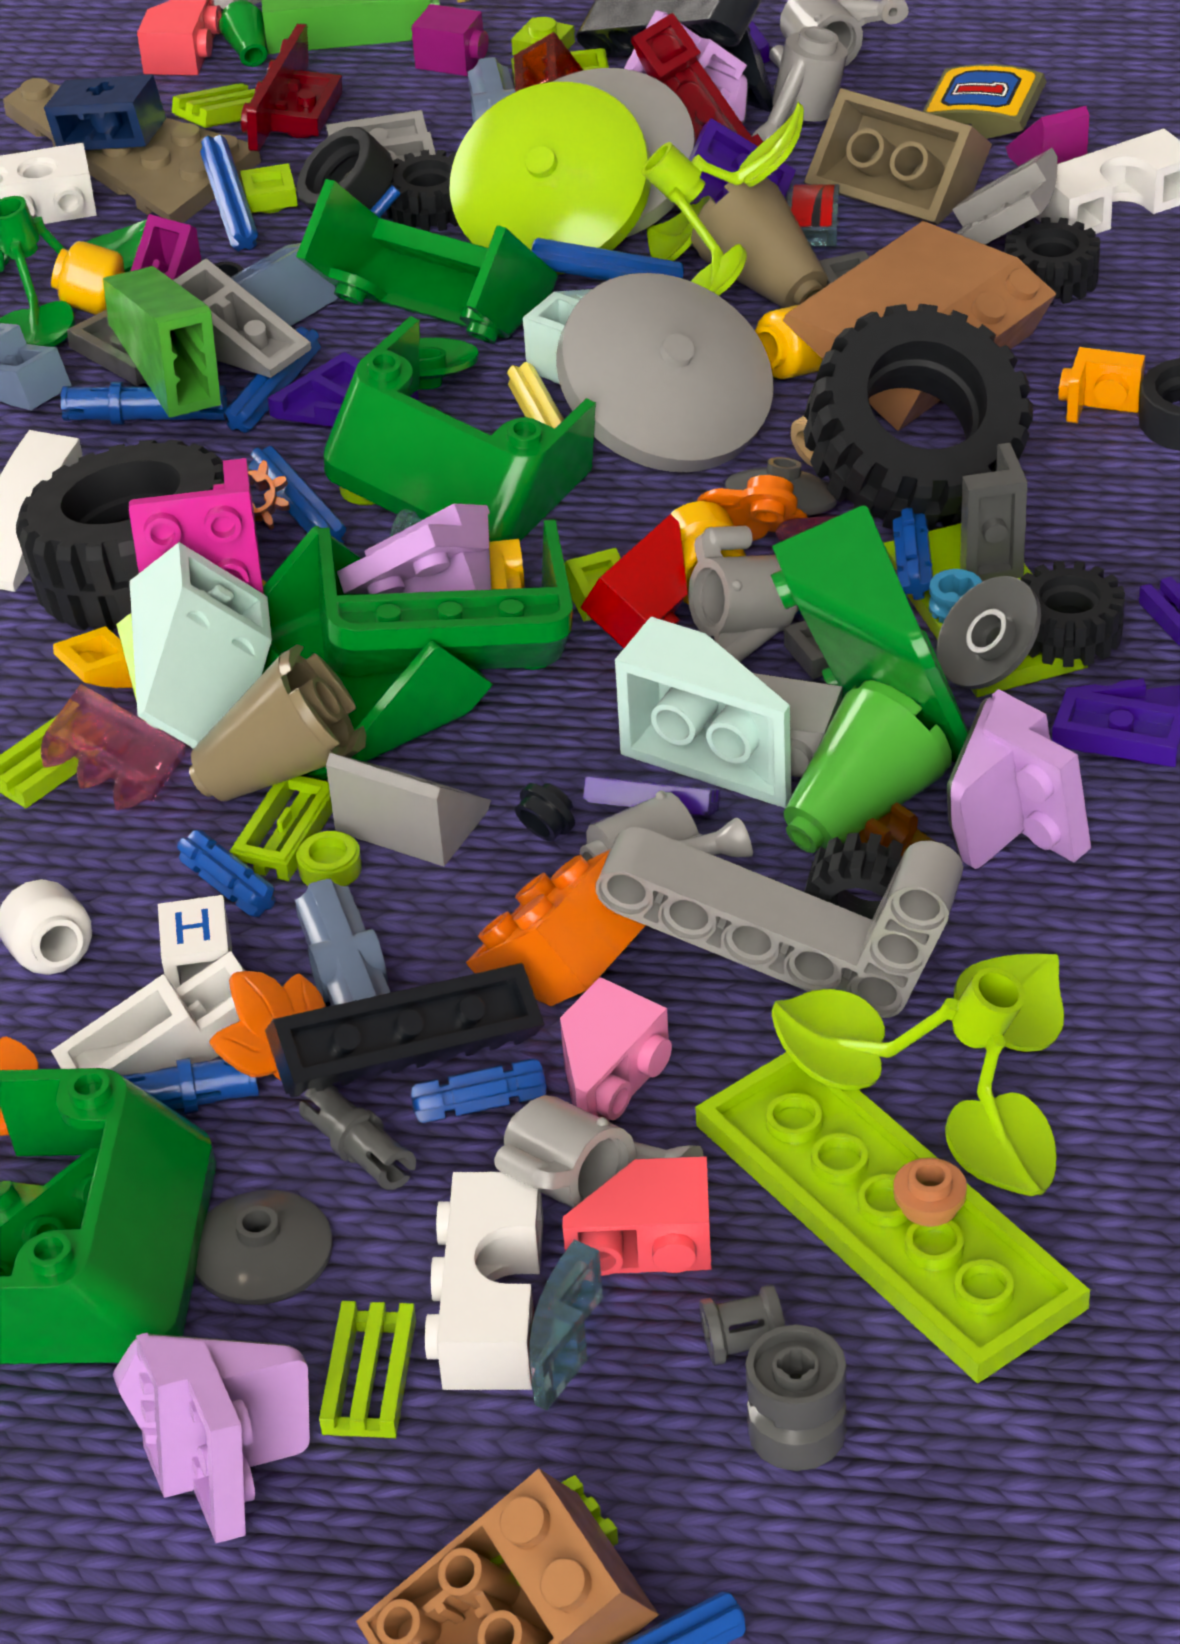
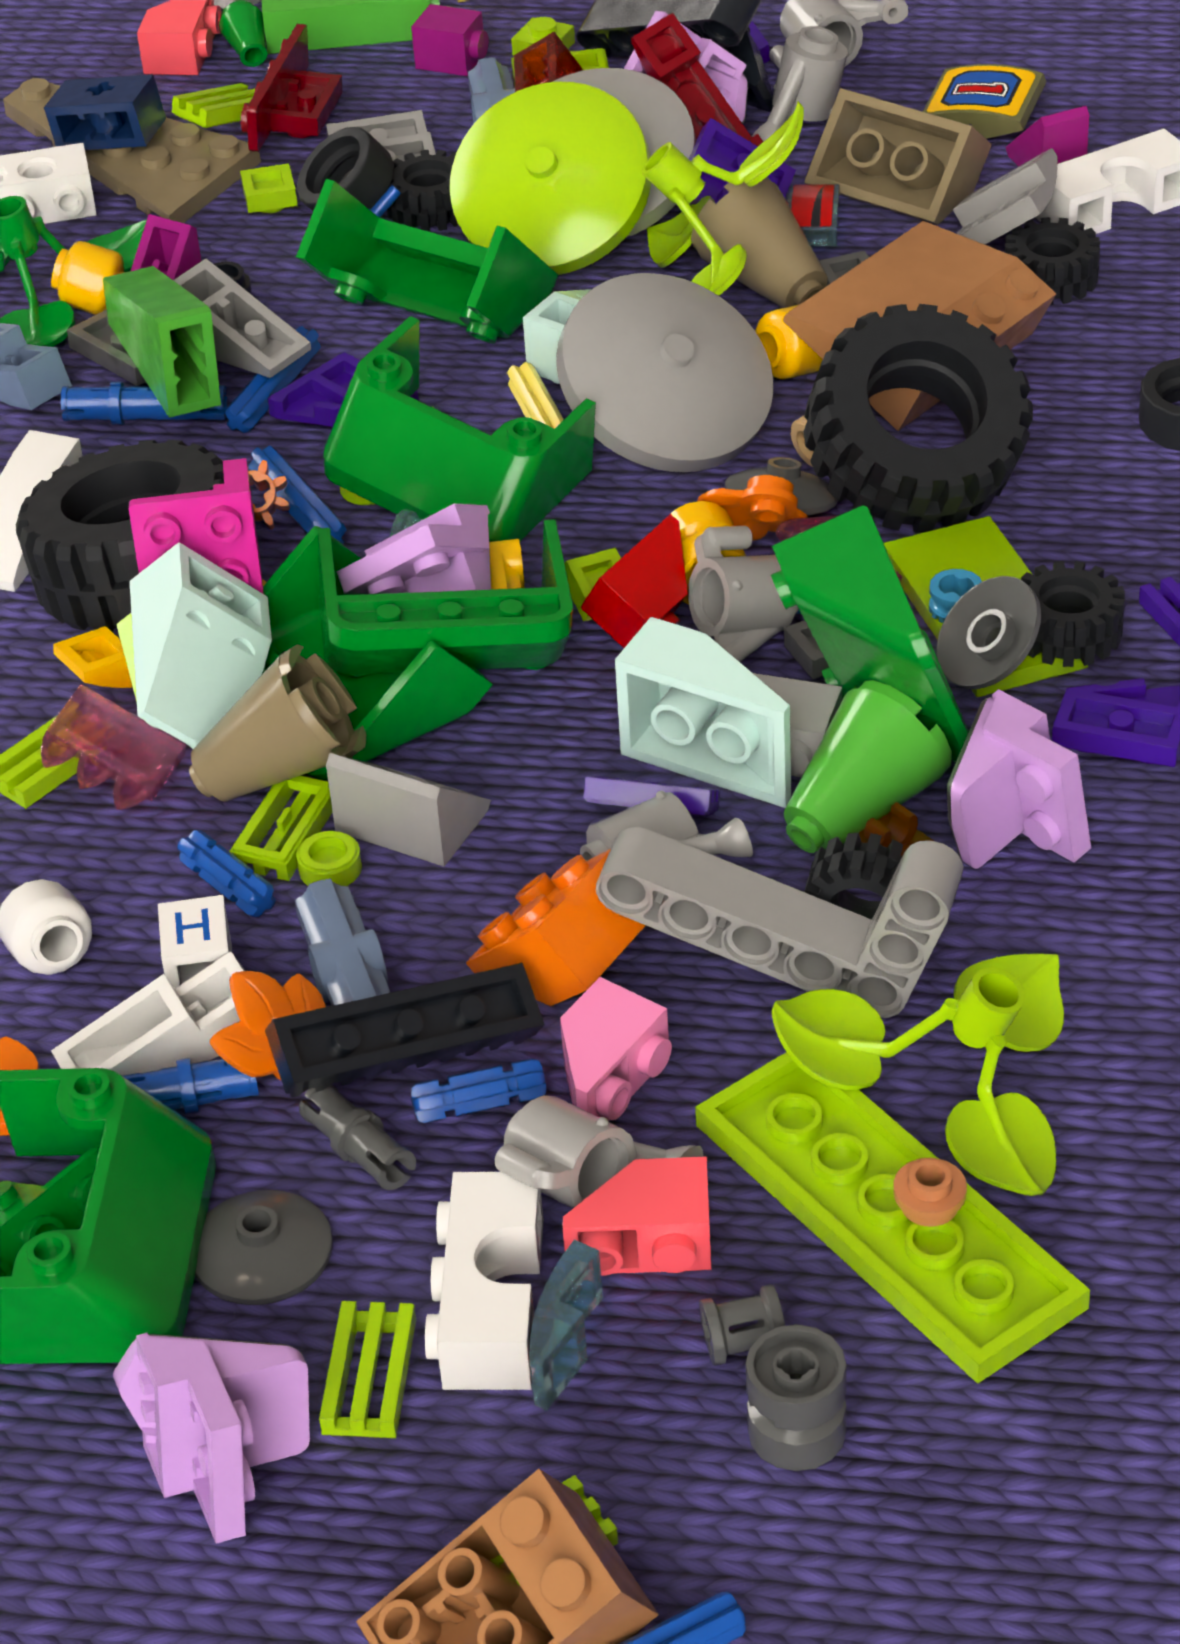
blue axle [200,135,258,251] -> none
sand blue panel [230,243,338,326] -> none
green dish [419,337,479,389] -> none
black plate [515,783,575,841] -> none
blue axle [531,238,684,280] -> none
blue axle [893,508,933,600] -> none
dark grey panel [960,443,1028,582] -> none
light orange bracket [1058,347,1145,423] -> none

